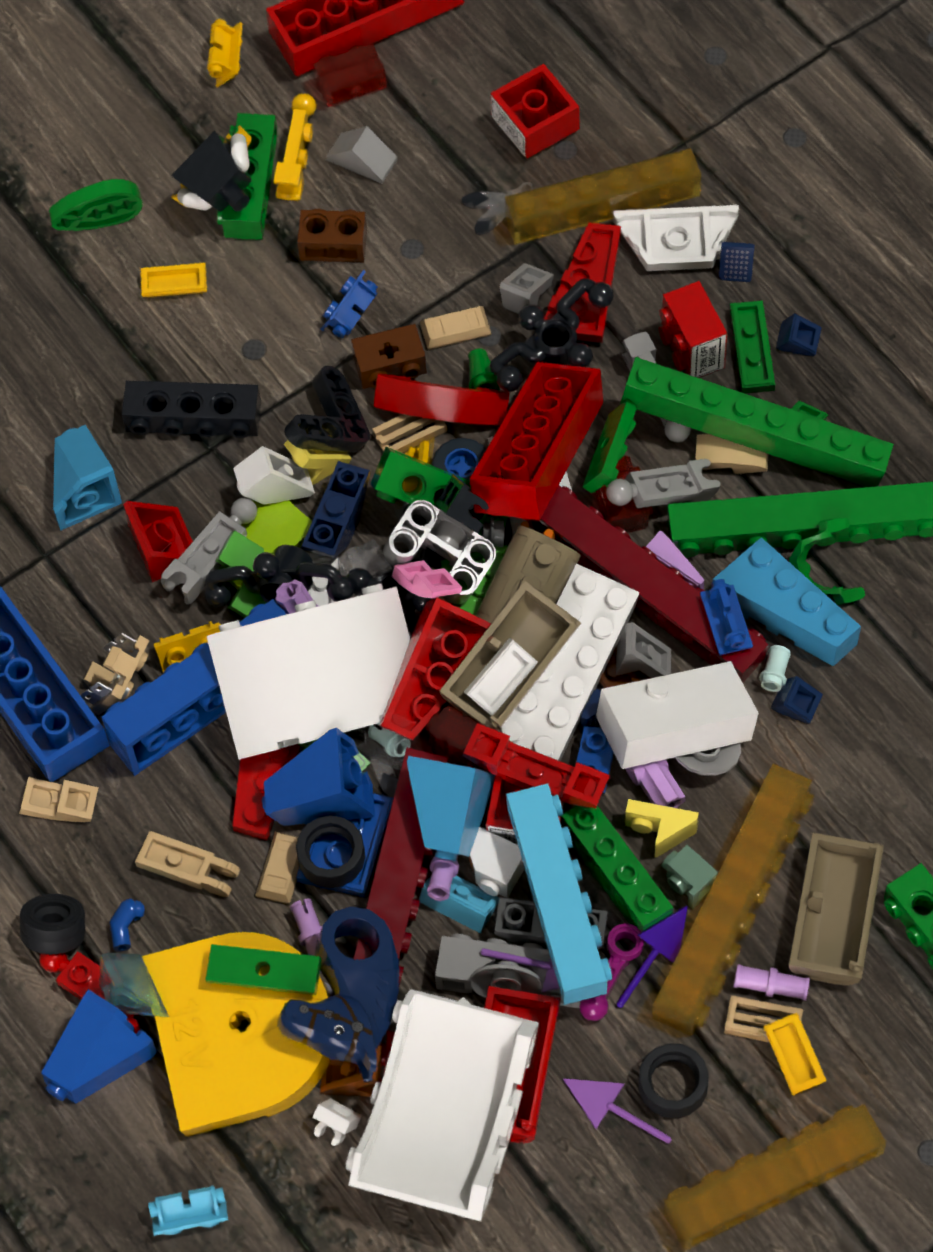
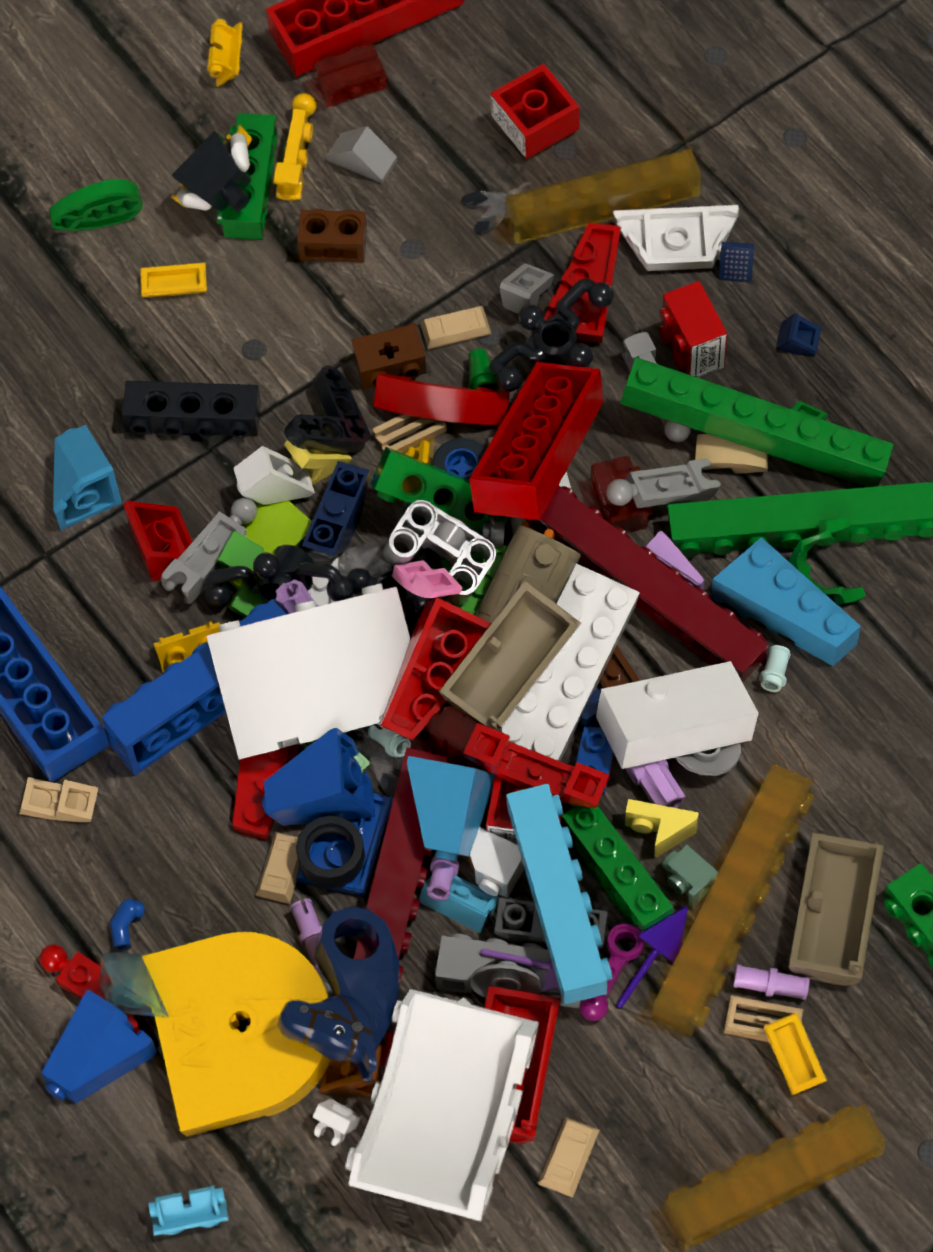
black tyre [20,894,85,954] -> none
tan piece [80,633,150,715] -> none
tan hinge [135,831,240,897] -> none
green tile [206,944,322,995] -> none
blue hinge [320,270,377,338] -> none
black hinge [435,474,489,533] -> none
white tile [464,638,538,715] -> none
medium lavender piece [563,1078,671,1143] -> none
green tile [583,399,637,493] -> none
light grey slope [616,622,671,678] -> none
black tyre [638,1043,709,1118] -> none
blue hinge [700,579,753,656] -> none
green tile [730,300,775,394] -> none
dark blue slope [771,676,823,724] -> none
none -> tan tile [538,1117,600,1198]

